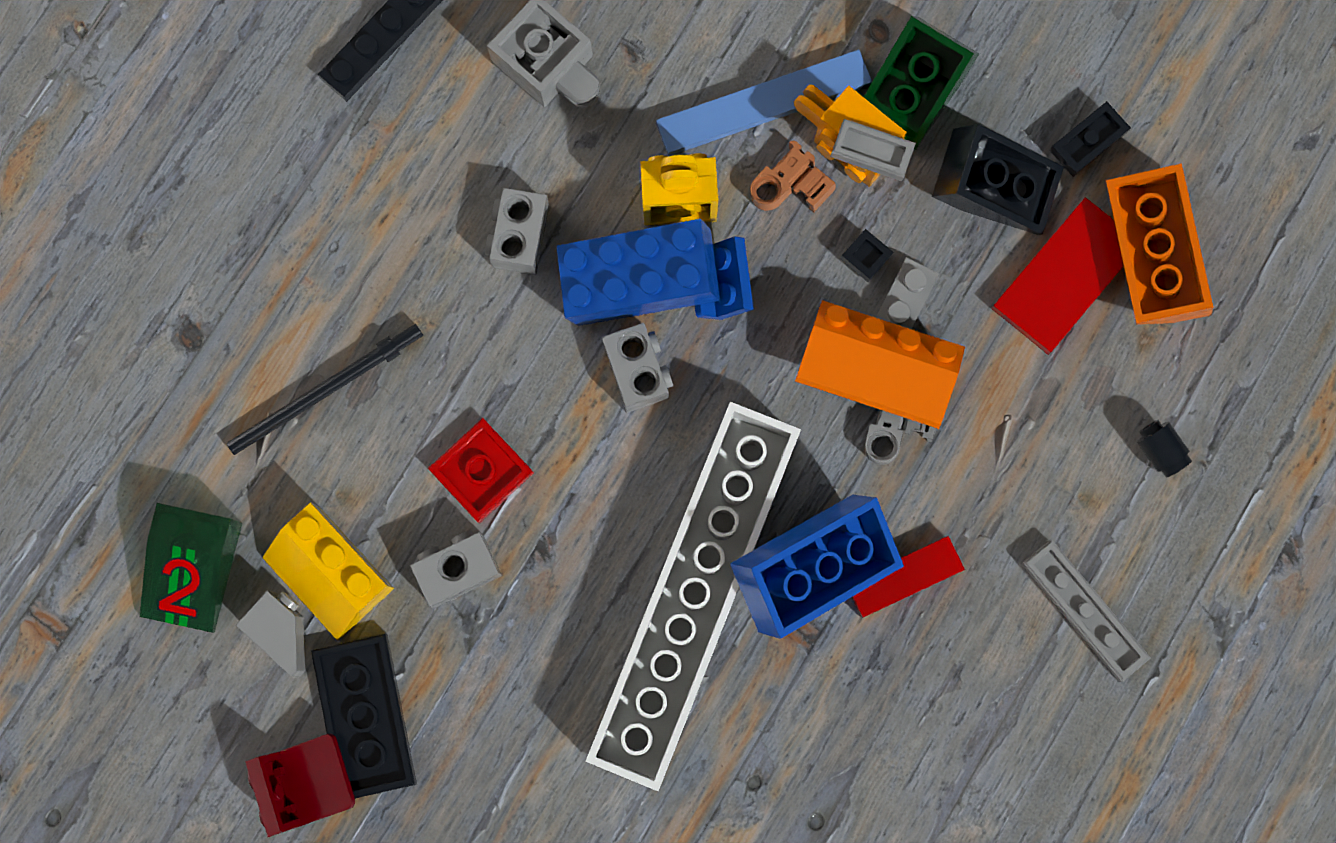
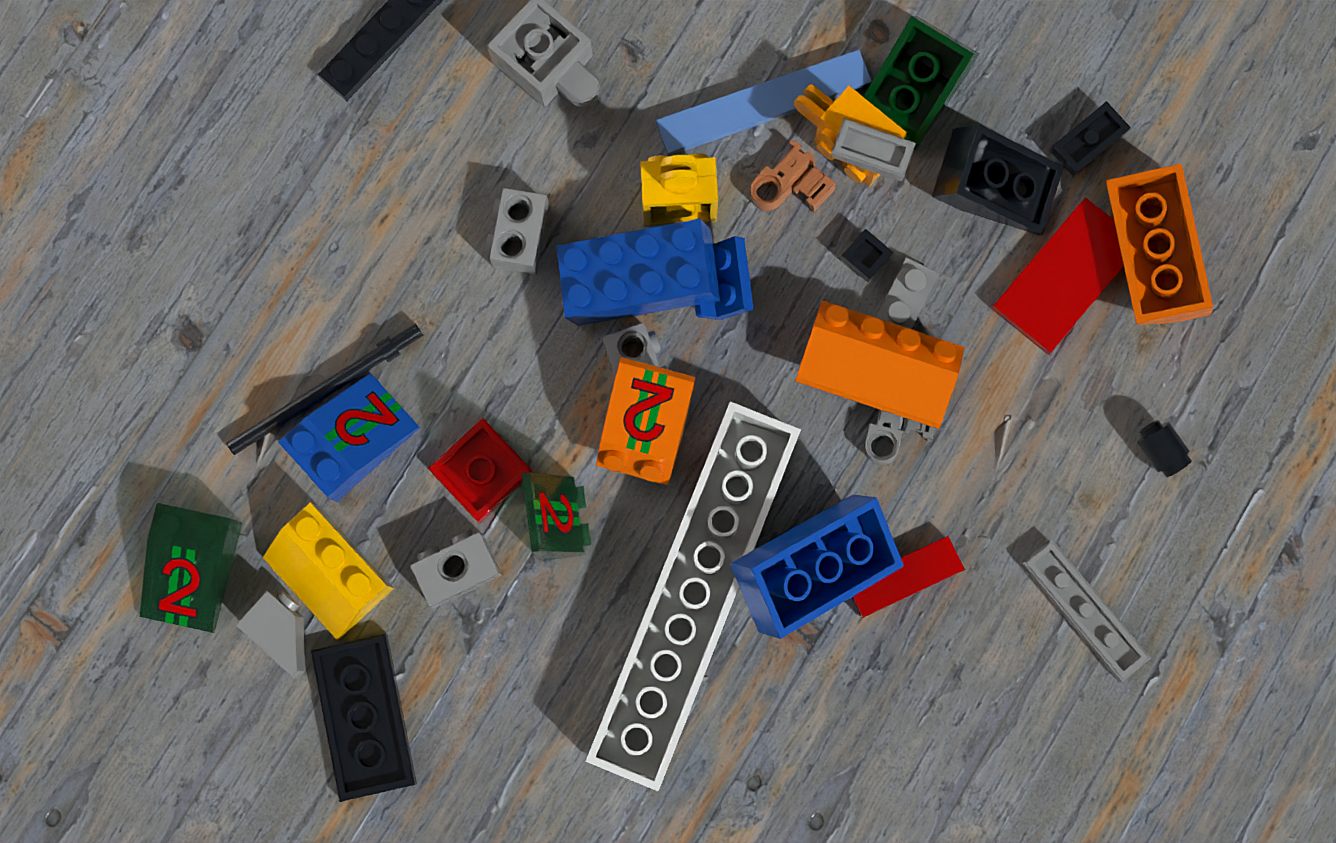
dark red bracket [245,734,355,837] -> none
none -> blue slope [278,373,420,502]
none -> clear green slope [522,473,591,561]
none -> orange slope [596,357,696,486]

